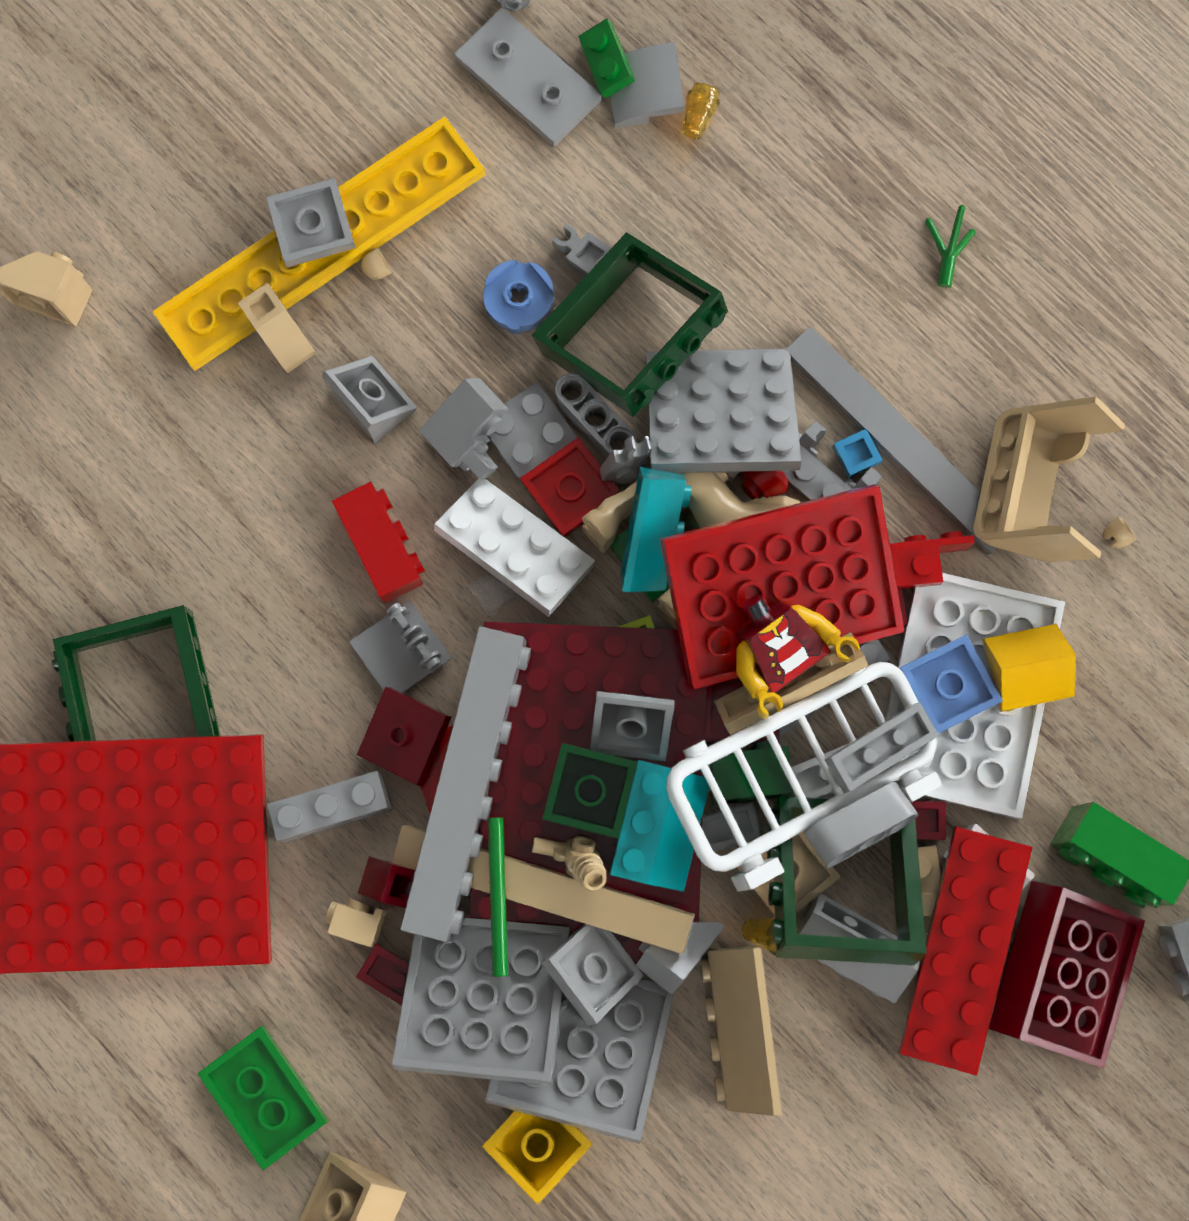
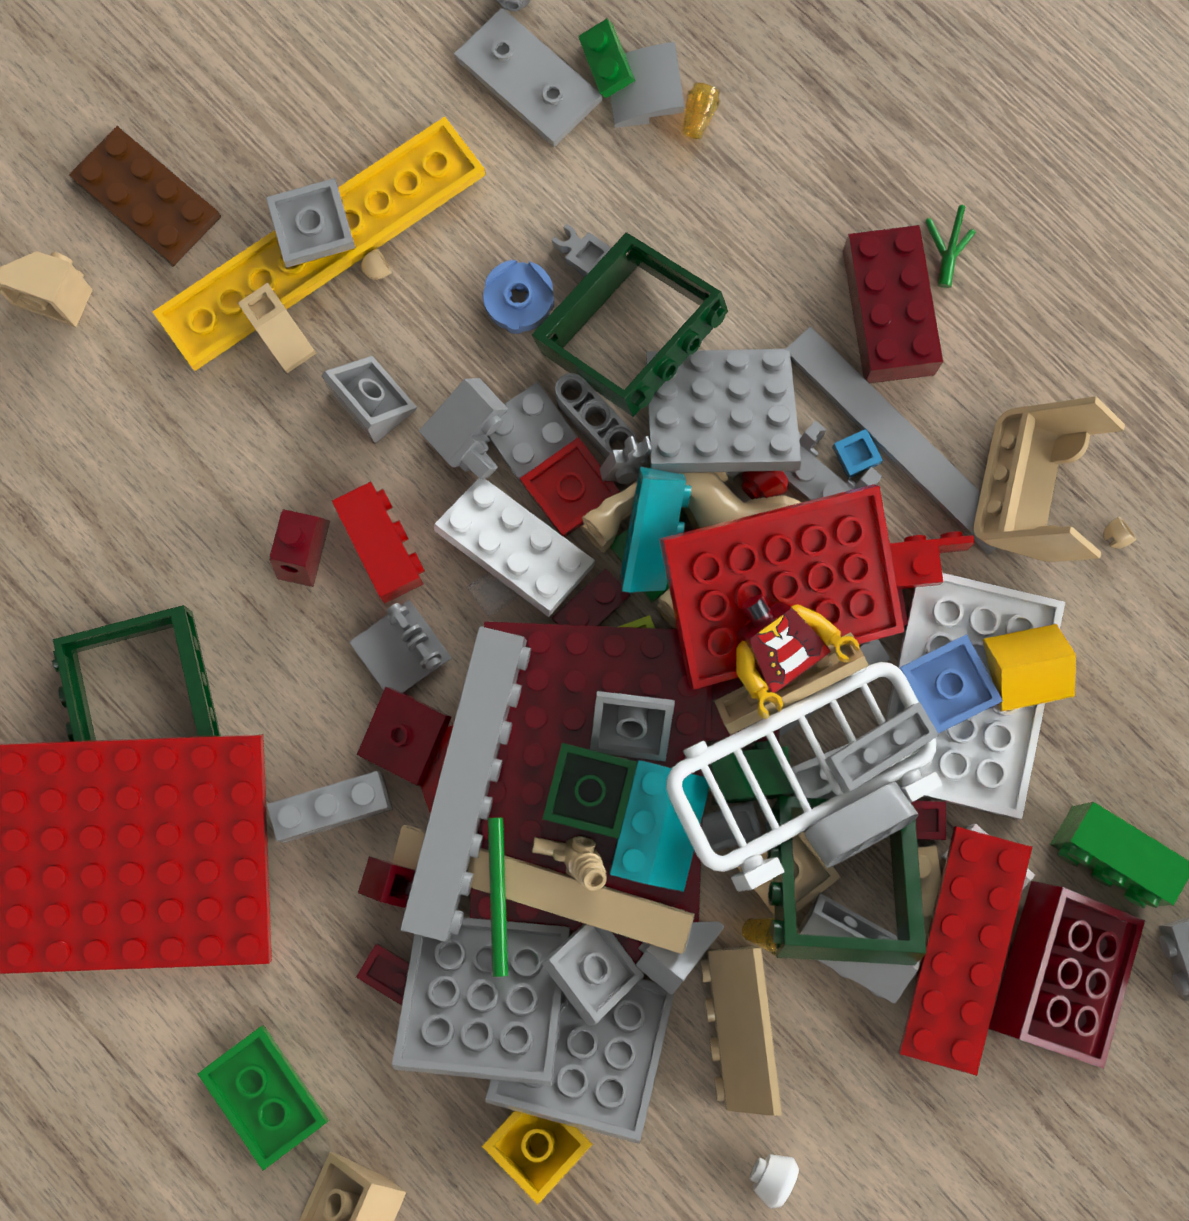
tan brick [325,899,388,947] -> none
none -> reddish brown plate [69,126,221,267]
none -> dark red torso [270,509,330,587]
none -> dark red plate [552,568,631,626]
none -> white cone [749,1154,799,1209]
none -> dark red brick [843,225,943,384]

